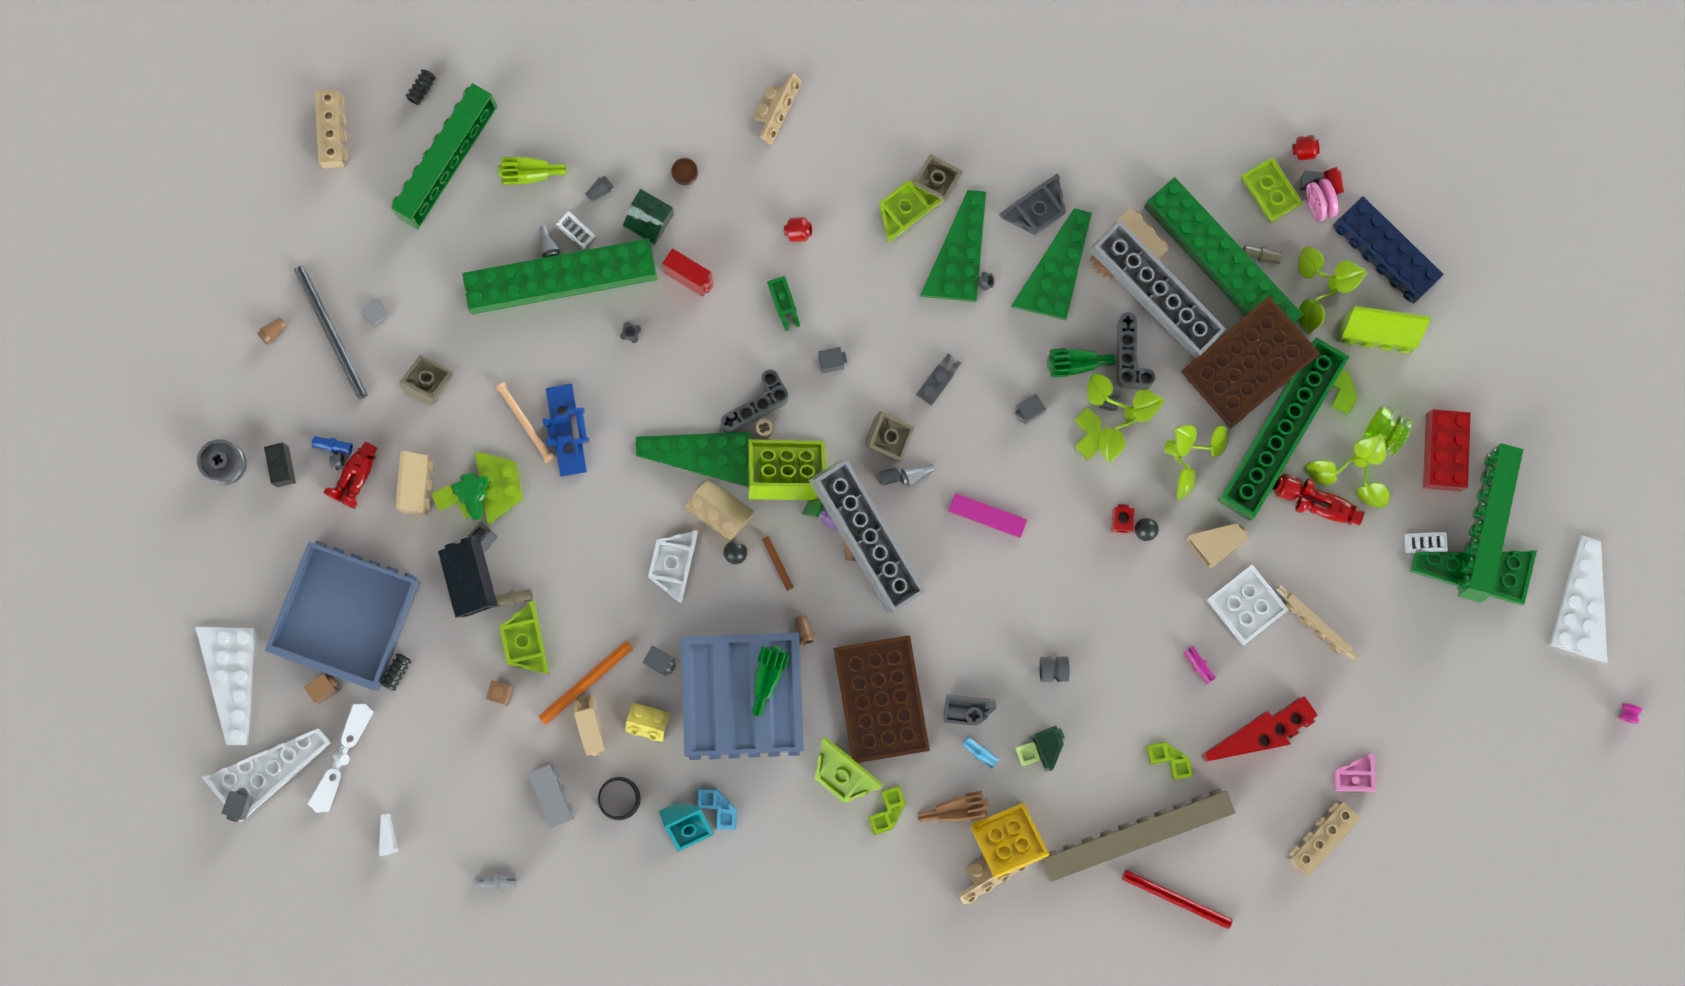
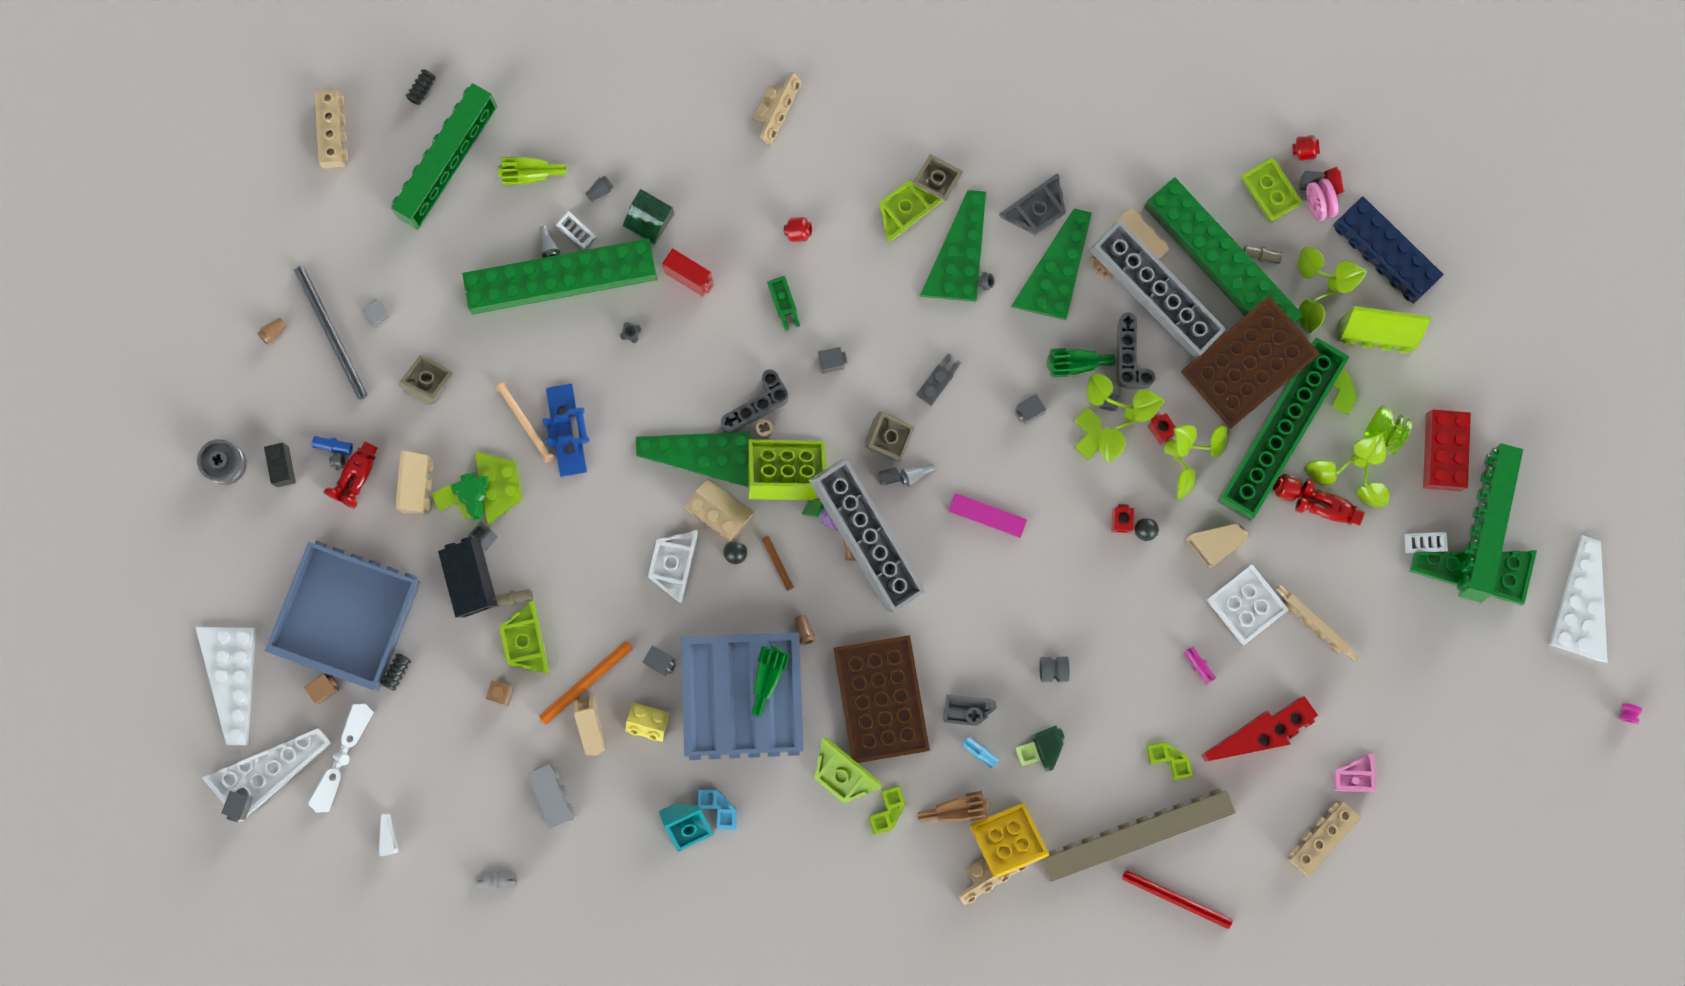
black tyre [598,777,641,820] -> none
reddish brown piece [671,158,698,185] -> none
none -> red brick [1148,413,1176,445]

